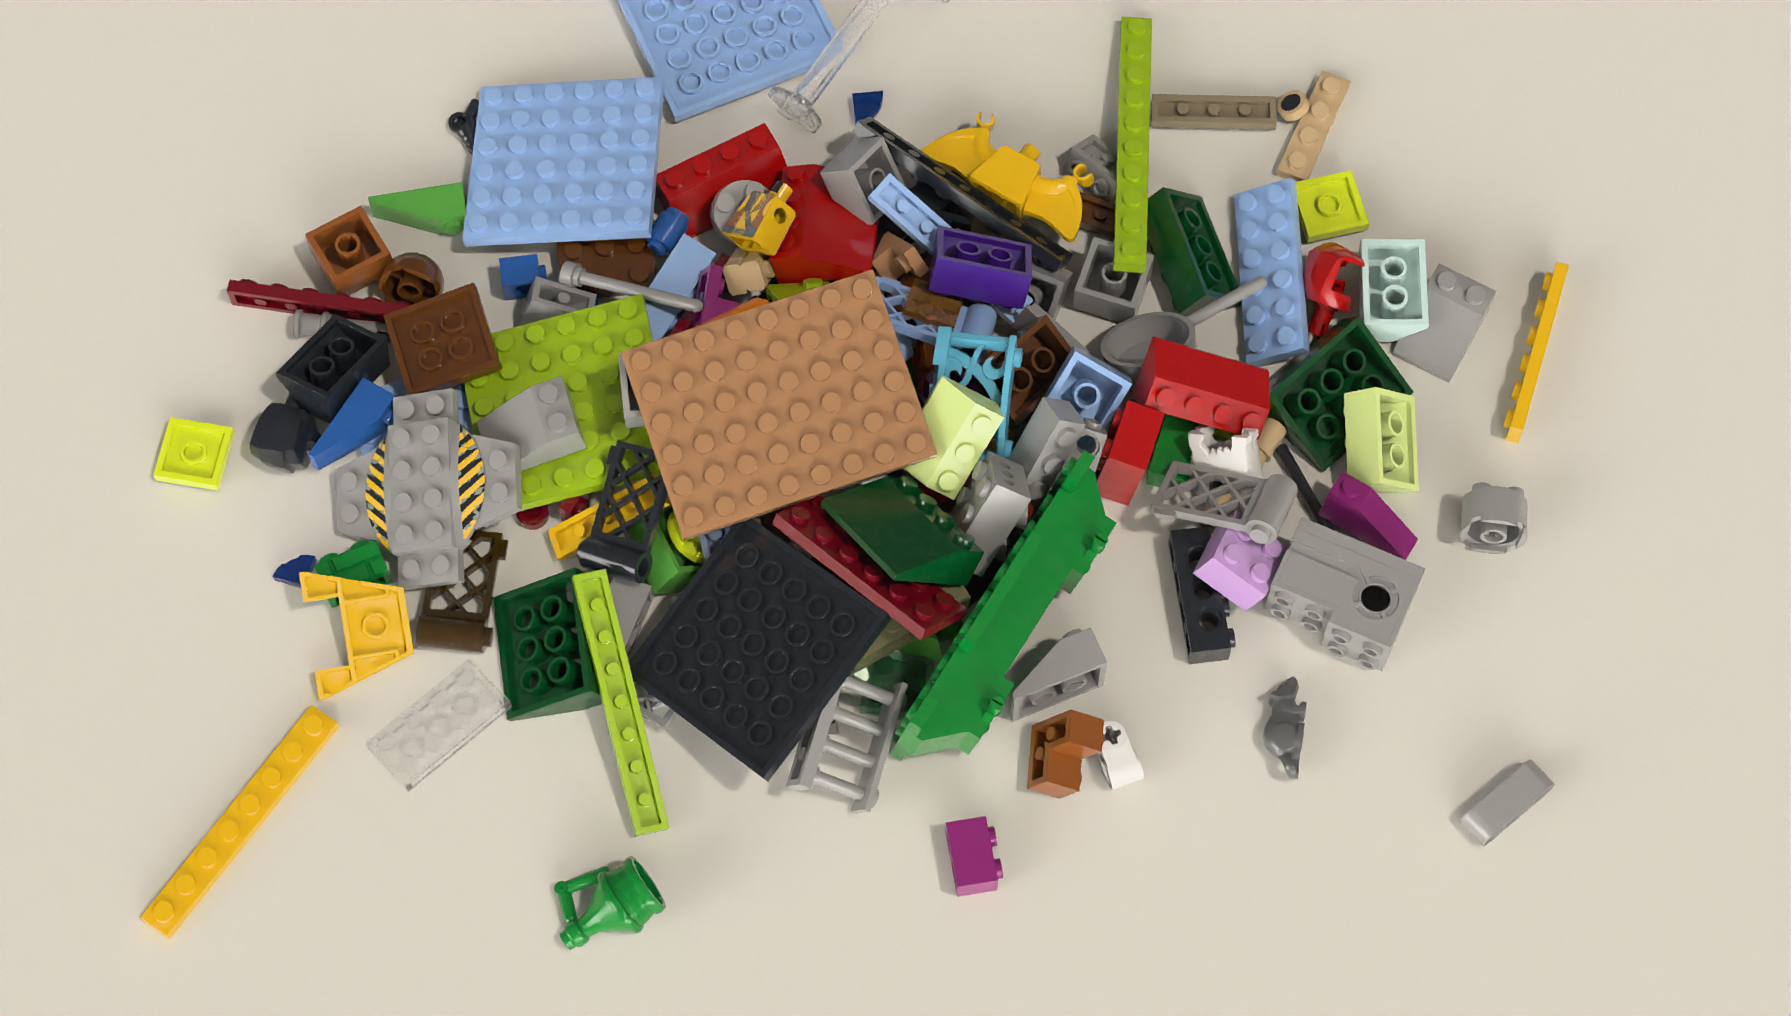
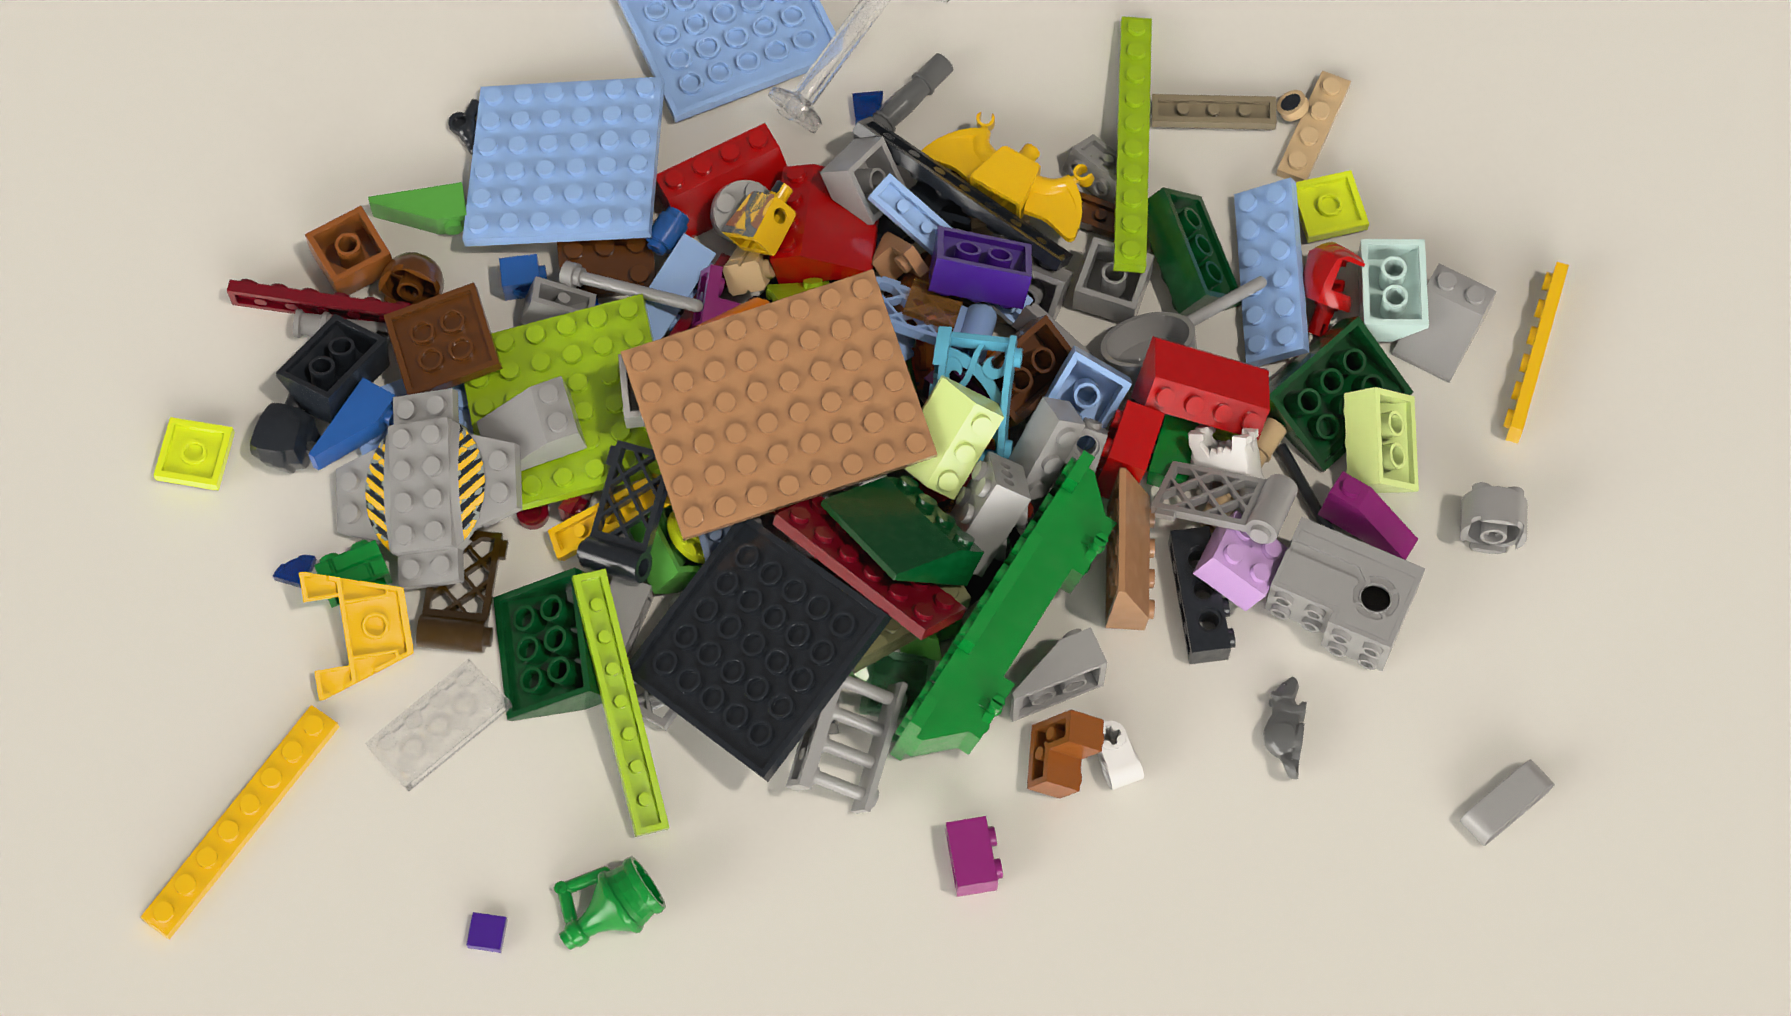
none -> dark purple tile [466,912,508,953]
none -> dark grey piece [853,53,954,139]
none -> medium nougat slope [1105,468,1155,630]

